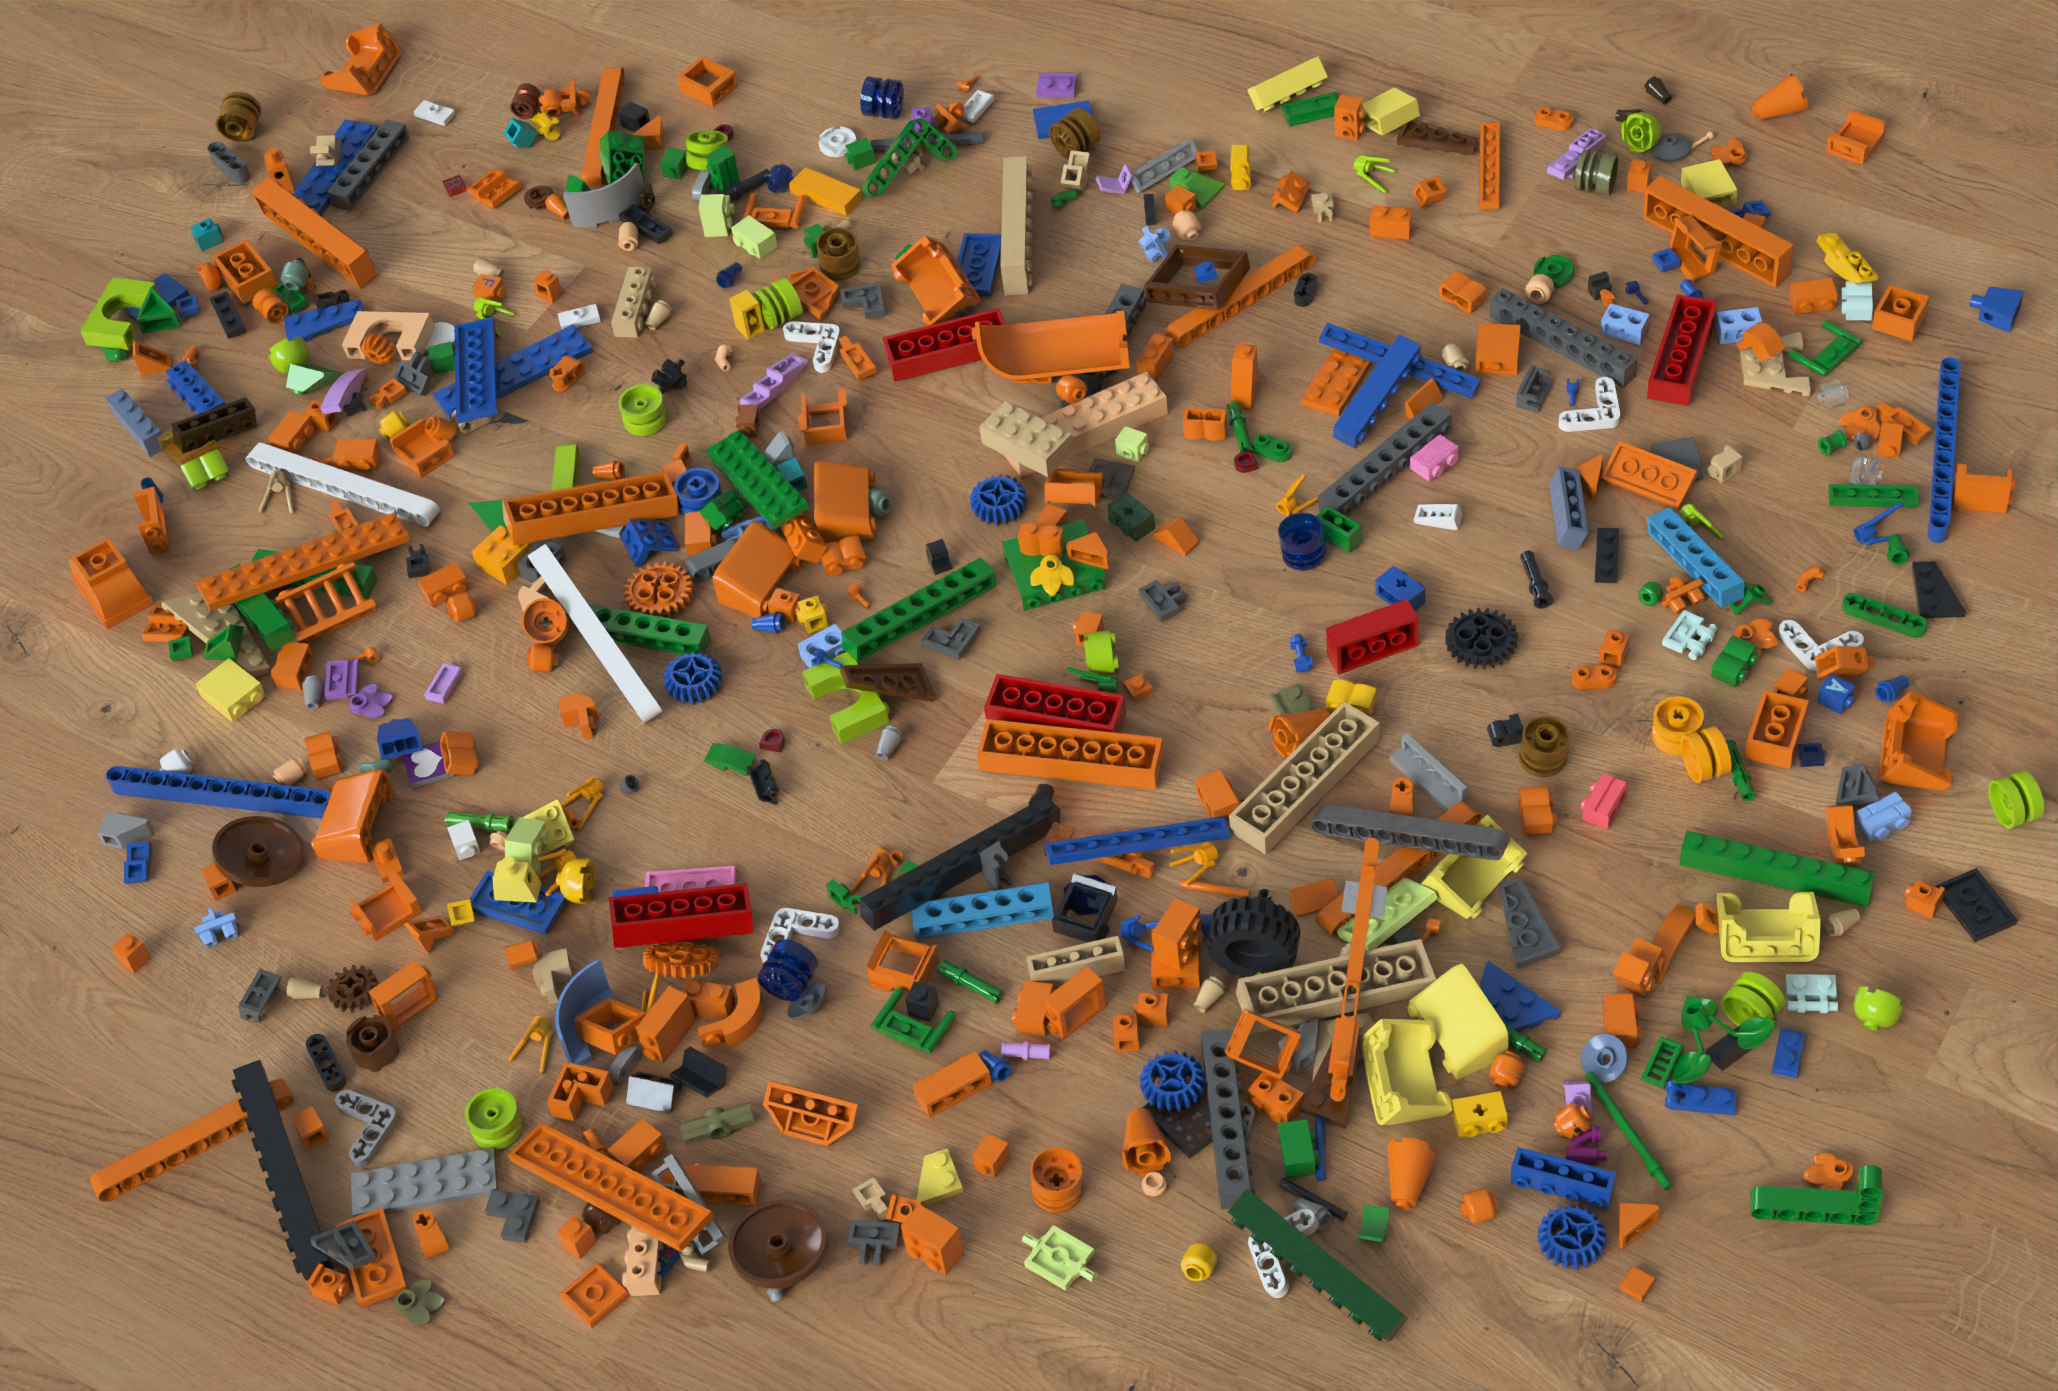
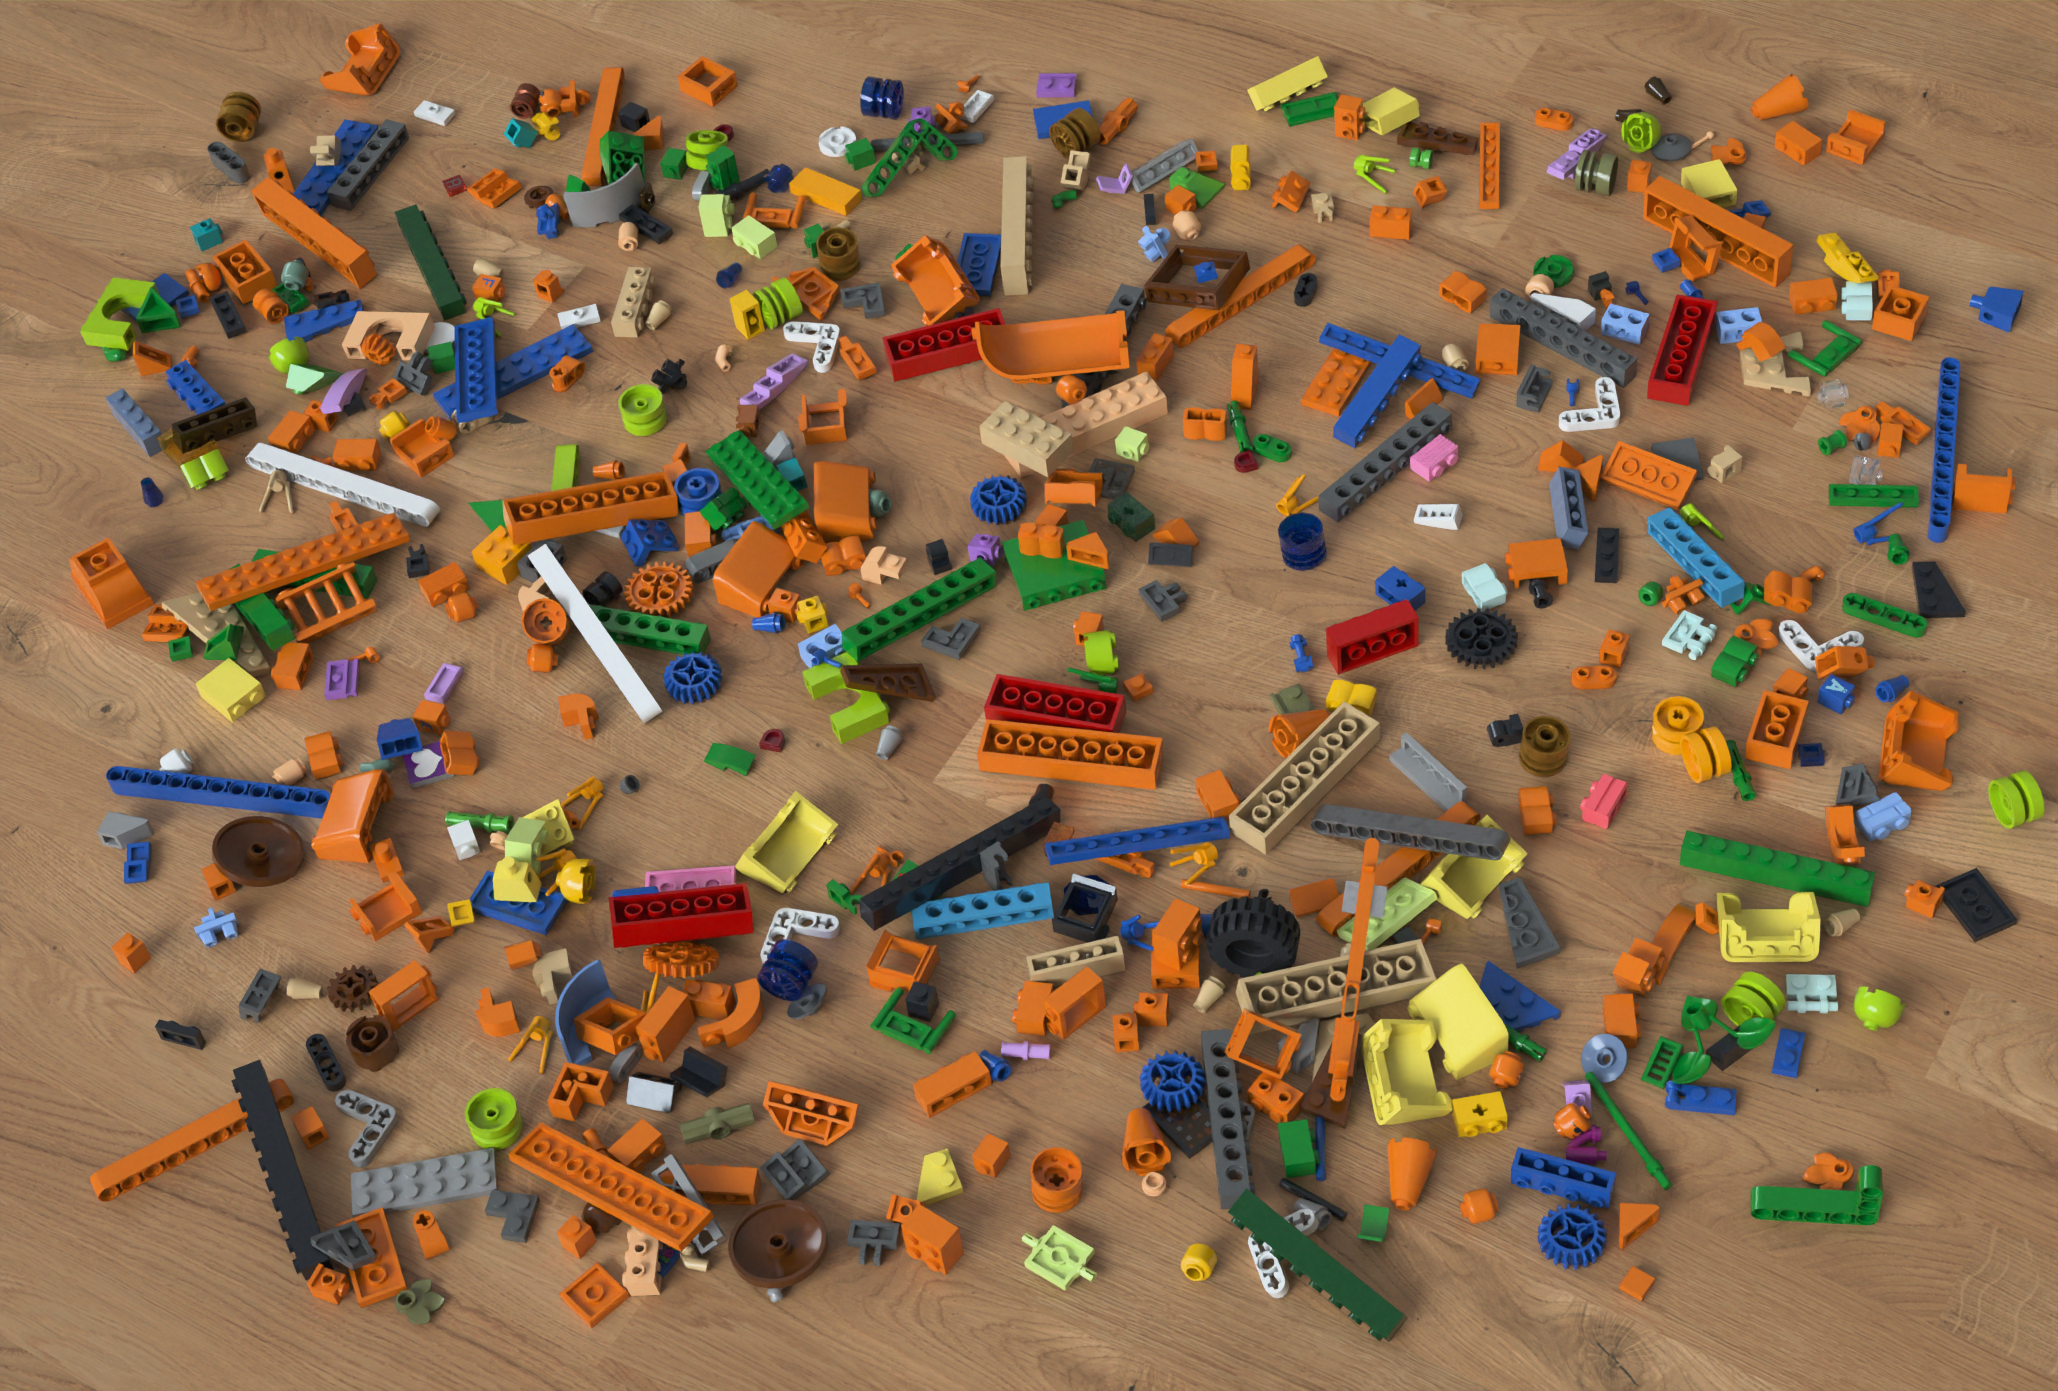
orange panel [134,487,170,554] -> none
light grey cone [302,676,324,709] -> none
medium lavender plate [349,684,392,718] -> none
black hinge [747,759,779,805] -> none
tan plate [852,1177,888,1222] -> none
green pin [937,959,1004,1004] -> none
yellow plate [1031,555,1074,597] -> none
green brick [1315,506,1363,553] -> none
orange piece [1389,777,1414,817] -> none
none -> black plate [155,1019,206,1050]
none -> orange pin [185,269,210,303]
none -> dark green brick [395,204,467,321]
none -> orange brick [413,700,450,735]
none -> orange brick [475,987,520,1037]
none -> blue hips [536,203,560,239]
none -> black wheel [582,571,623,607]
none -> light yellow windscreen [735,791,838,894]
none -> dark grey slope [760,1138,830,1200]
none -> light nougat brick [861,546,908,585]
none -> medium lavender brick [968,534,1003,566]
none -> orange piece [1098,97,1138,146]
none -> black plate [1148,543,1193,567]
none -> bright green wheel [1409,147,1433,170]
none -> light aqua brick [1462,563,1508,612]
none -> orange panel [1505,538,1568,589]
none -> white slope [1531,293,1596,331]
none -> orange slope [1538,440,1584,472]
none -> orange brick [1764,570,1812,613]
none -> orange brick [1775,121,1822,166]
none -> orange bracket [1875,269,1900,298]

